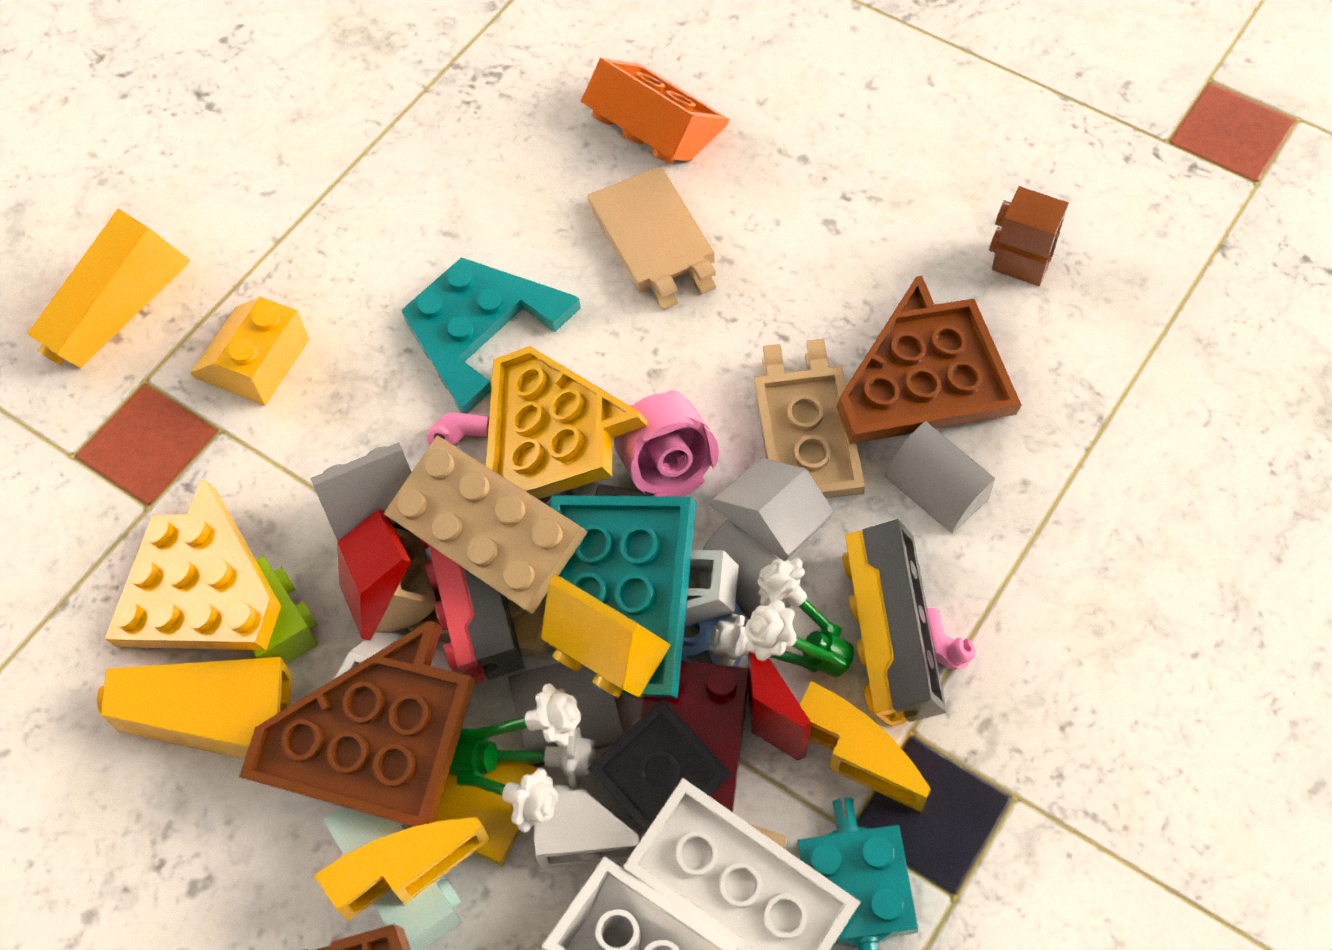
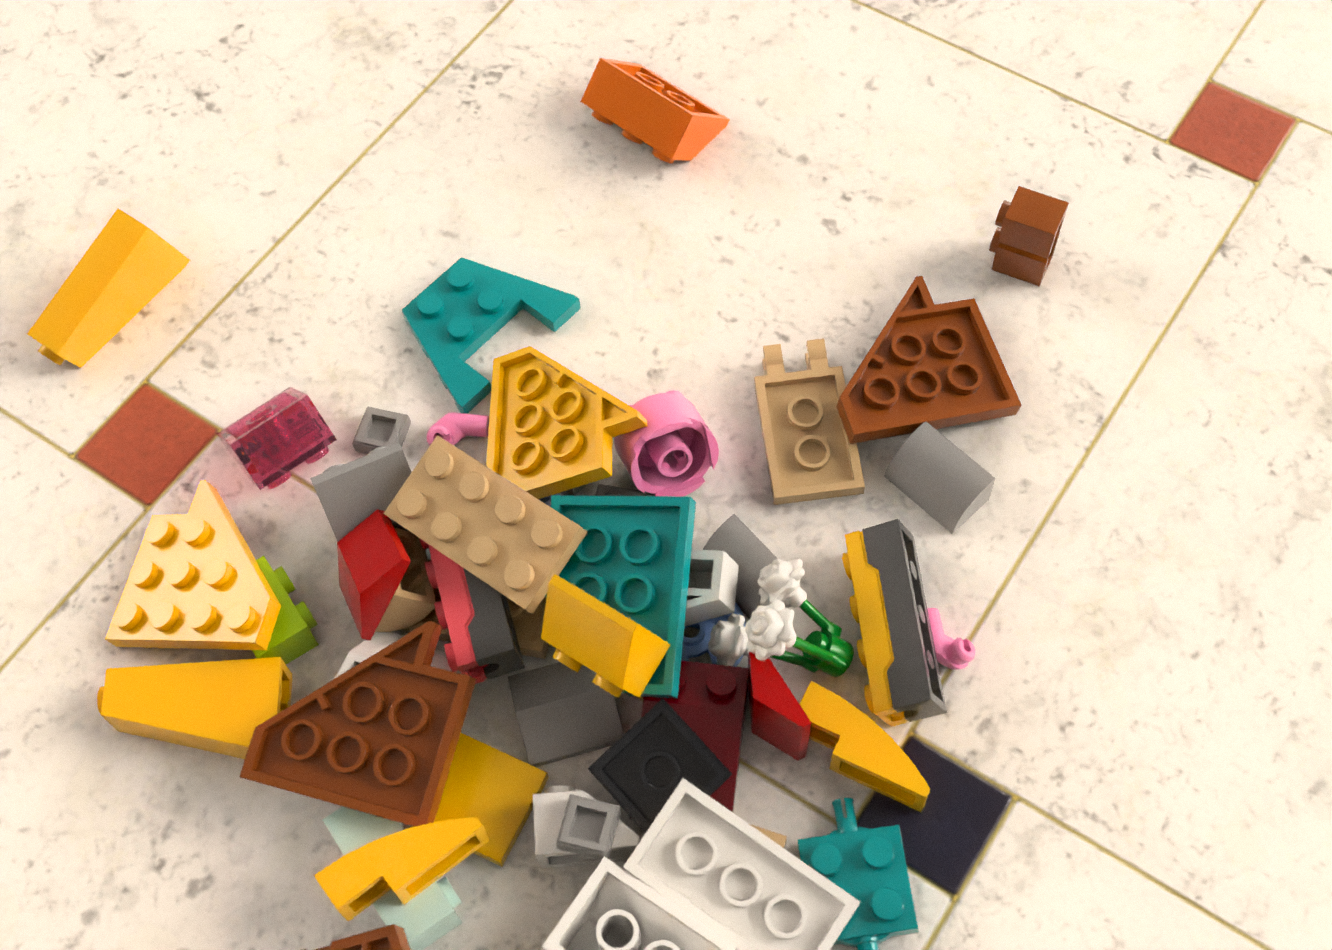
yellow slope [190,297,309,406] -> none
white plant [449,683,596,833] -> none
tan tile [587,166,716,310] -> none
light grey slope [710,458,834,561] -> none
none -> clear pink slope [216,386,337,490]
none -> light grey tile [352,406,411,454]
none -> light grey tile [556,794,621,859]

